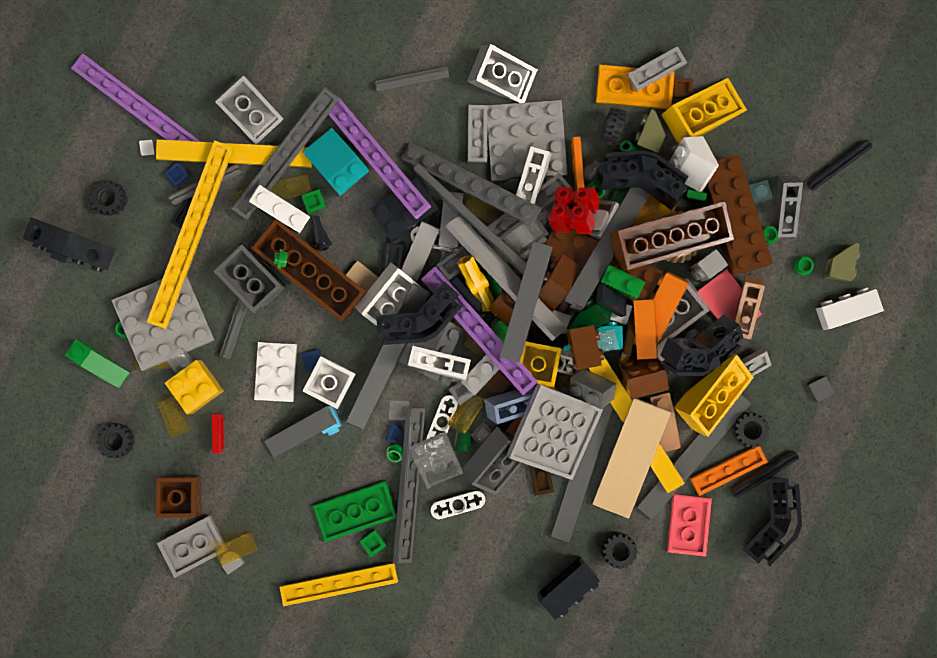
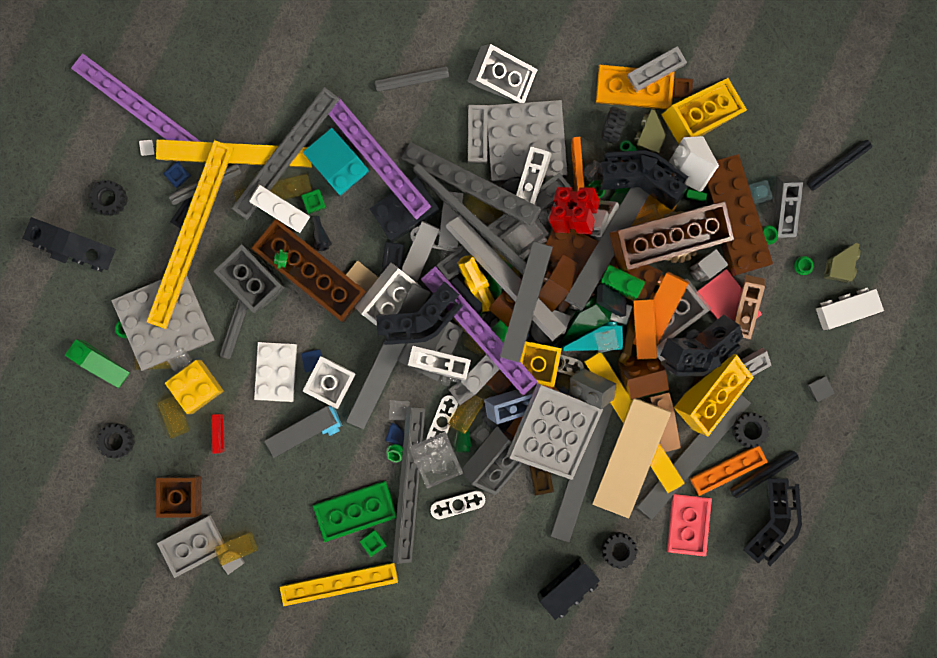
light grey slope [214,74,283,144] -> none
reddish brown brick [566,325,604,370] -> none

